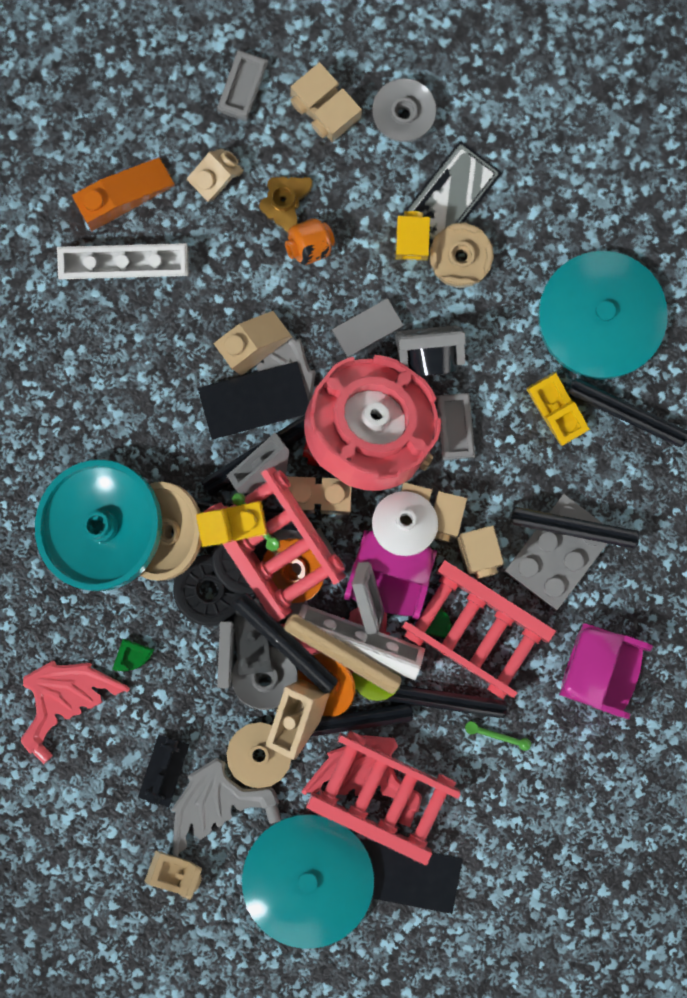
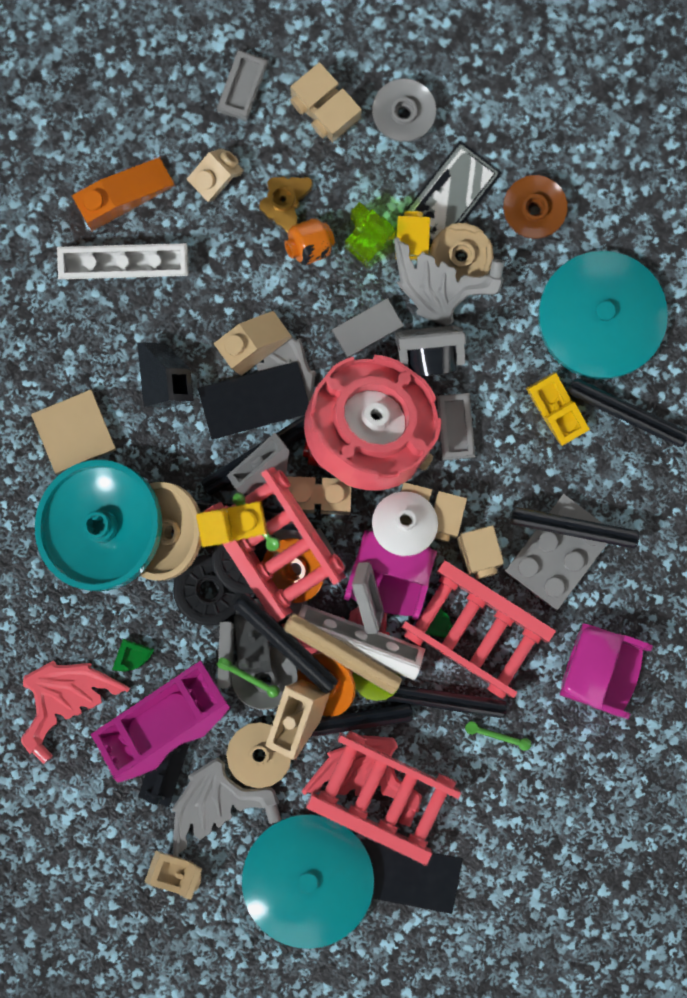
none -> tan tile [31,390,116,475]
none -> dark pink slope [91,661,230,783]
none -> black slope [137,342,194,408]
none -> bright green hinge [217,658,280,698]
none -> clear neon green brick [345,202,396,269]
none -> light grey animal [394,237,505,326]
none -> dark orange dish [503,175,568,239]

